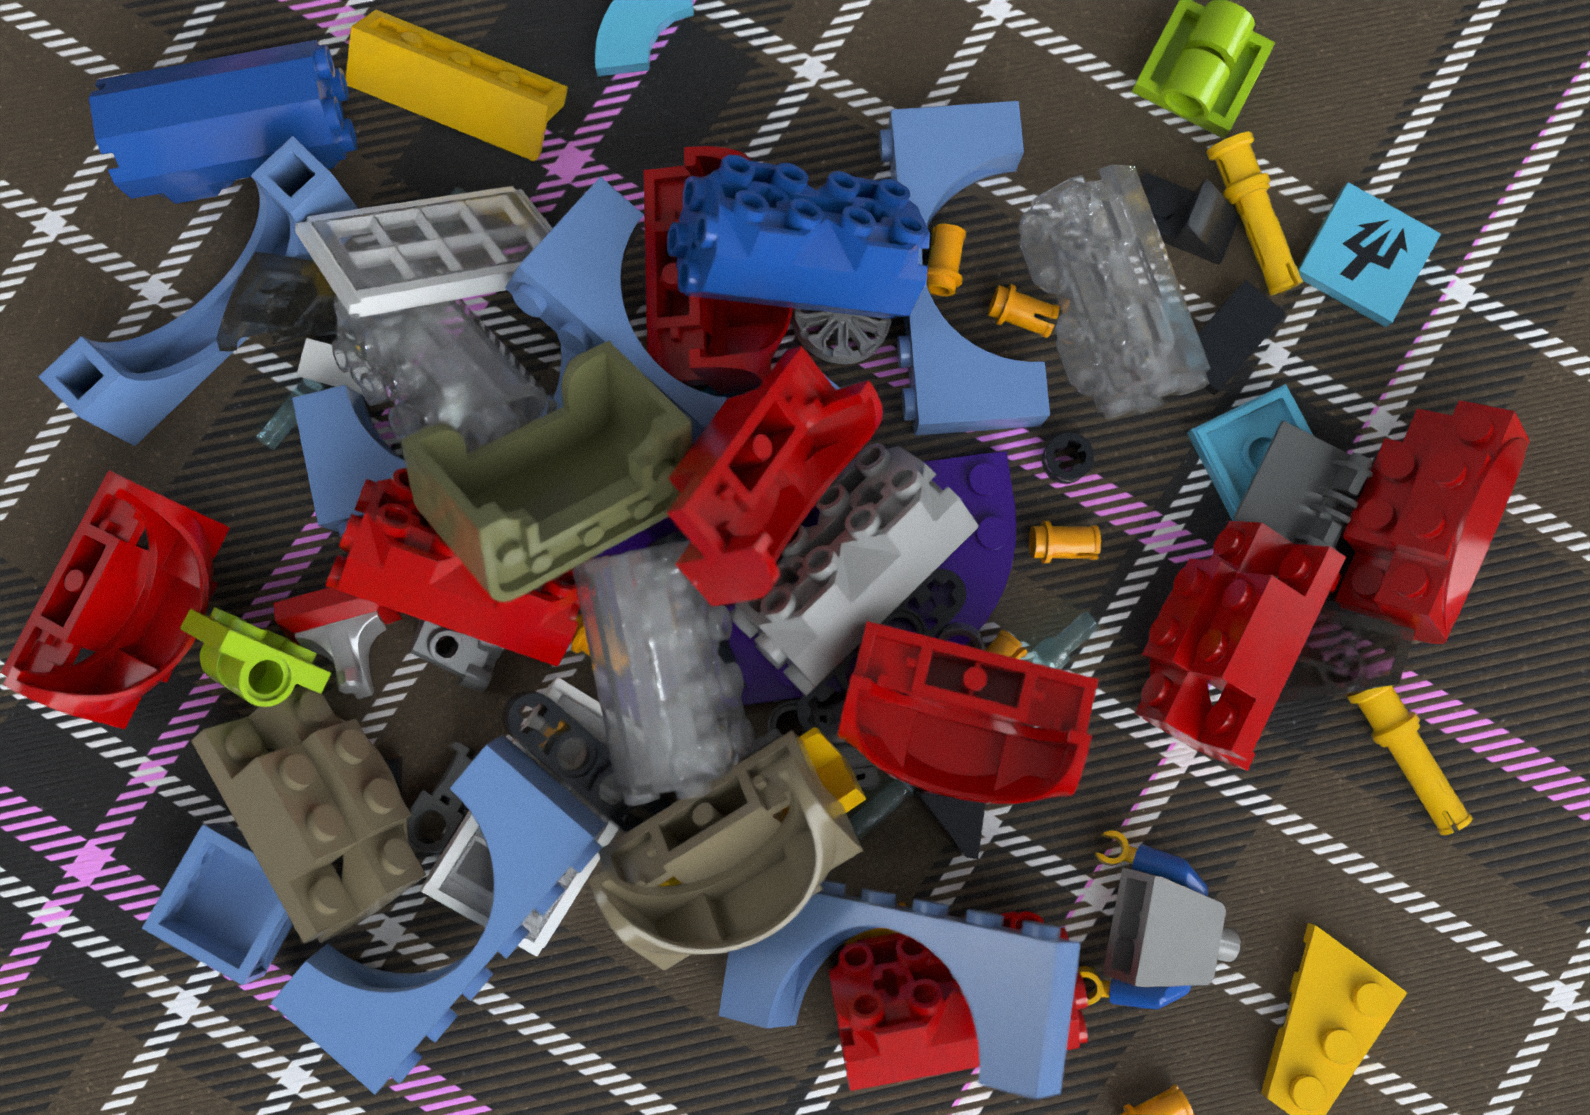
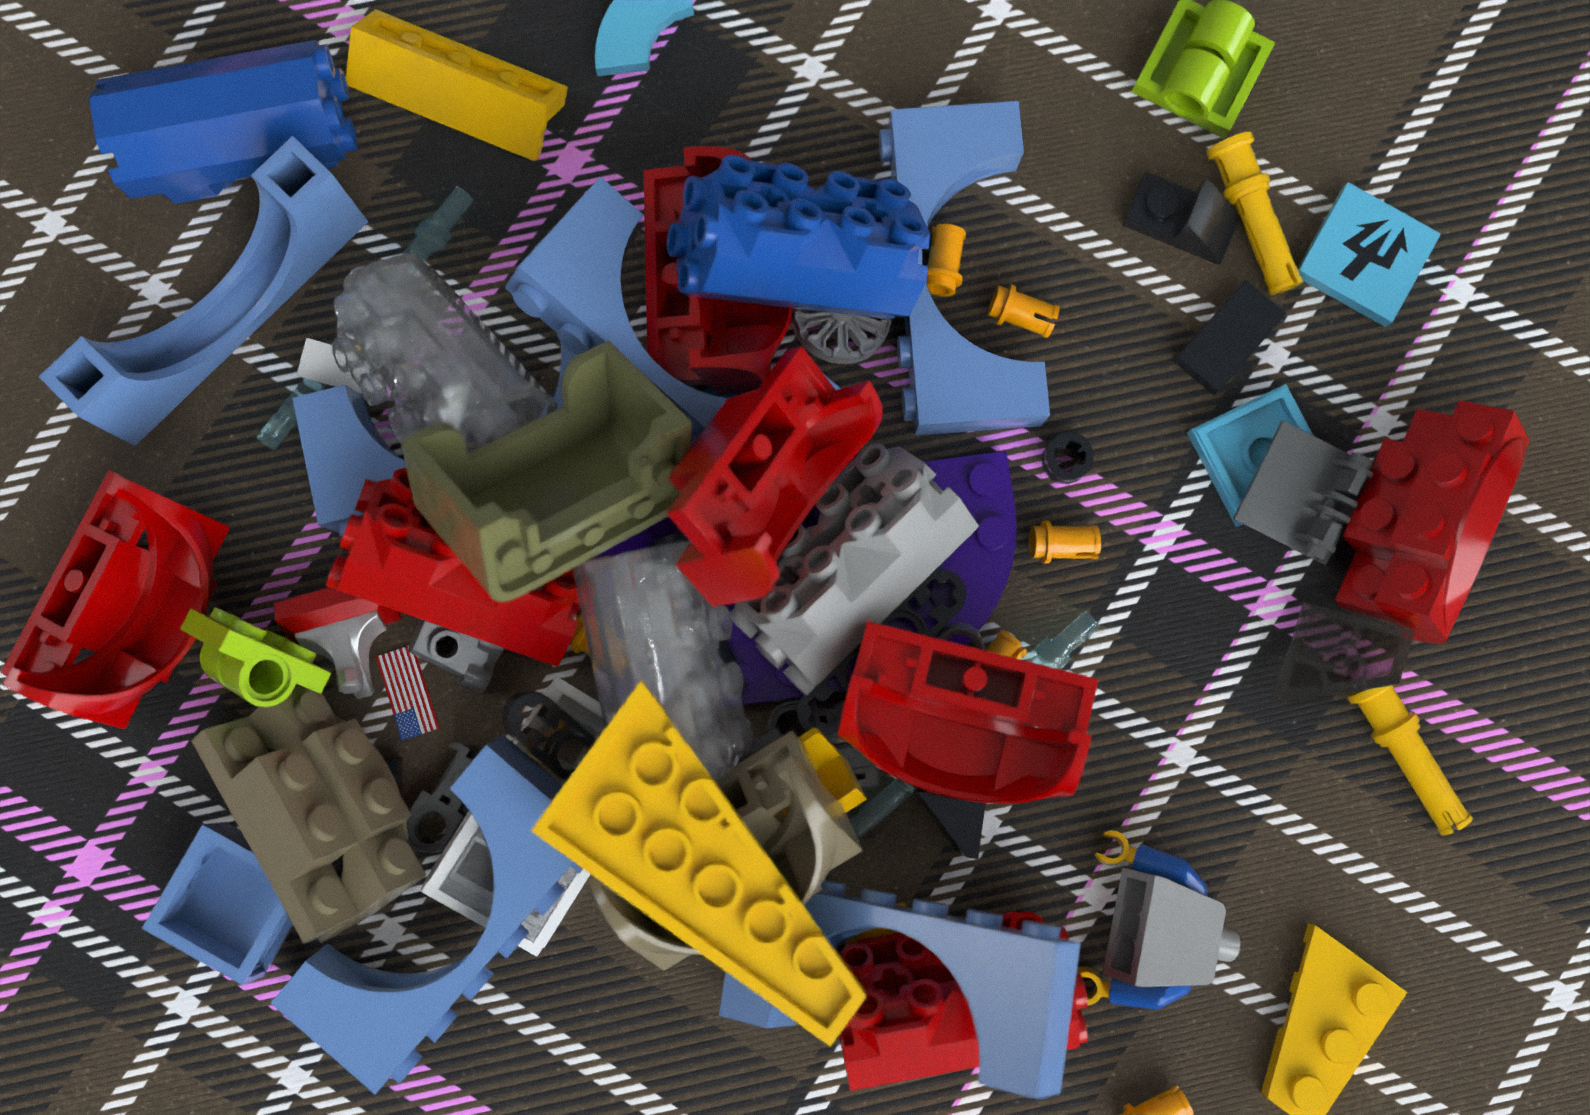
clear smoke slope [216,252,356,352] -> none
clear piece [295,186,553,317] -> none
clear brick [1019,165,1211,419] -> none
red piece [1134,521,1346,771] -> none
none -> sticker [376,646,440,741]
none -> yellow wing [531,679,866,1046]

